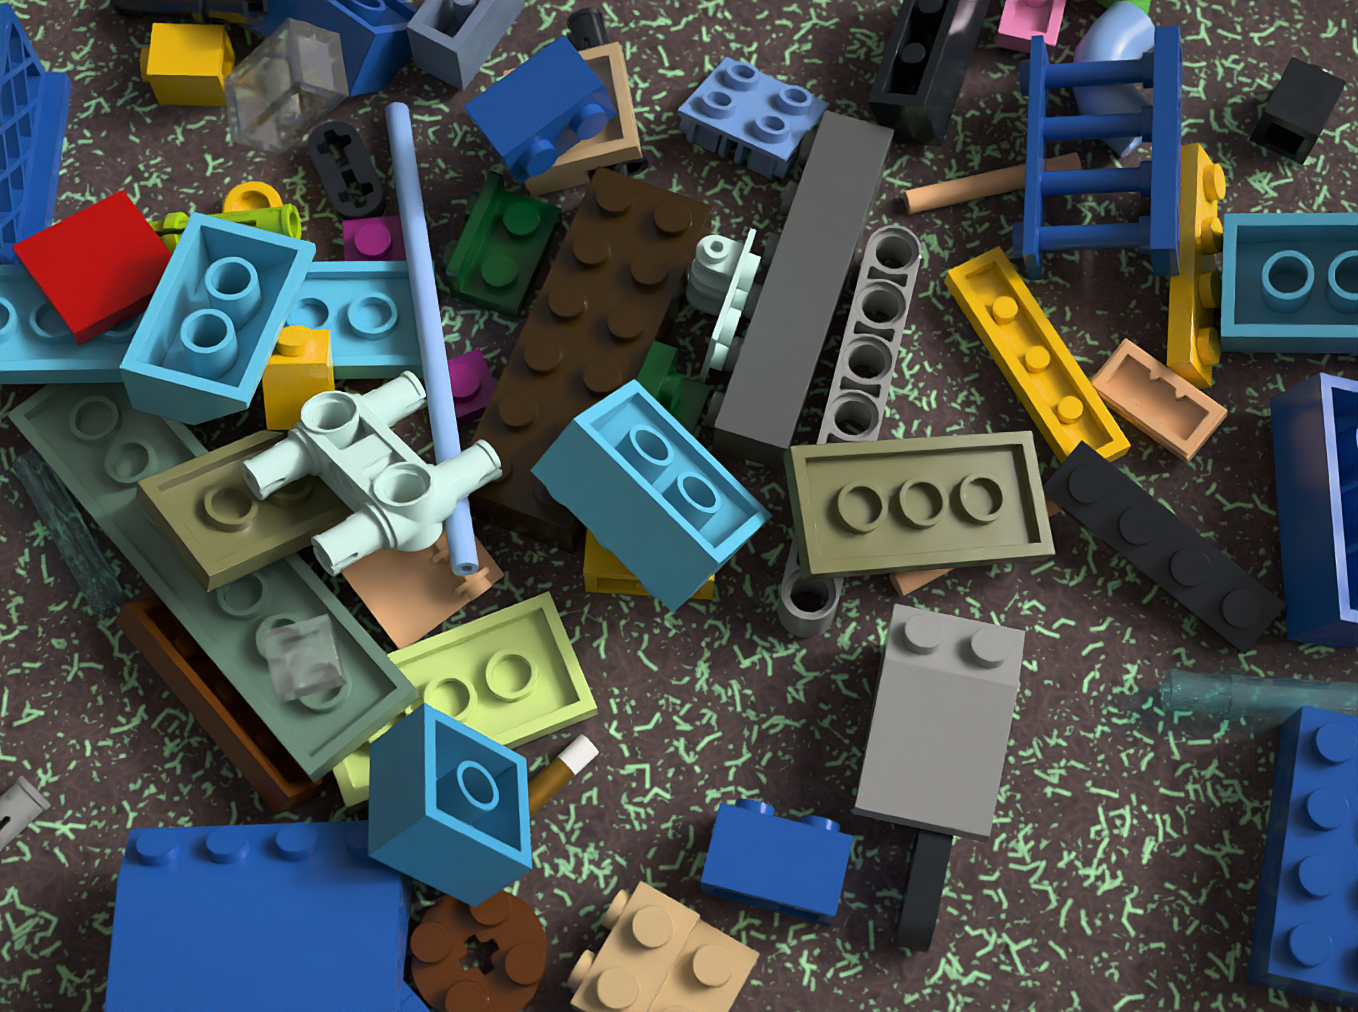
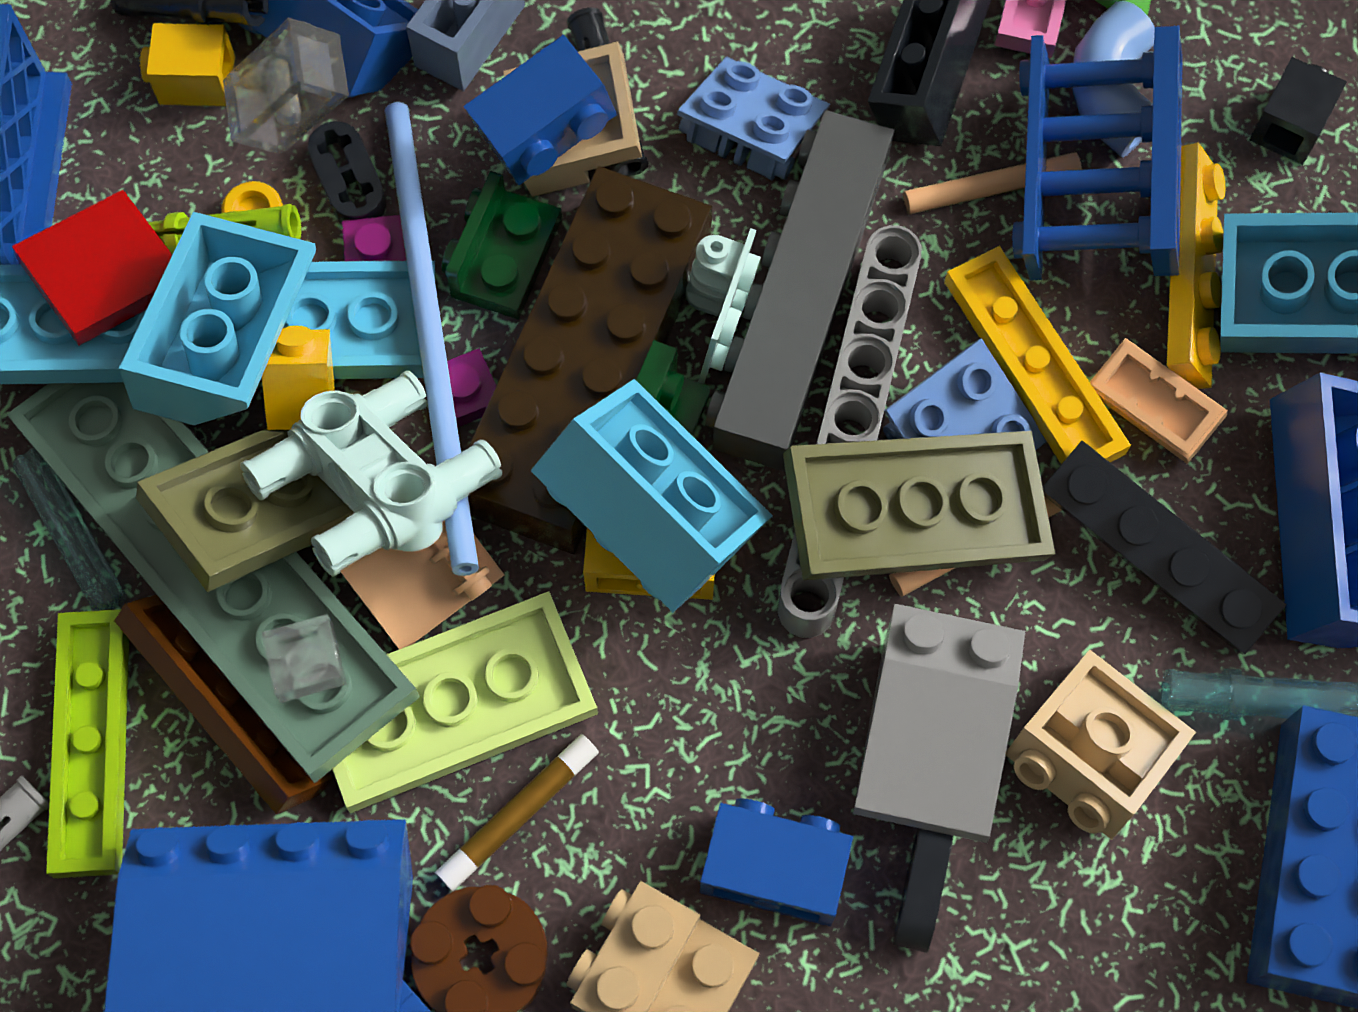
dark azure brick [368,703,532,907] -> none
none -> lime plate [46,609,129,878]
none -> medium blue hinge [883,338,1047,450]
none -> tan plate [1005,650,1196,840]

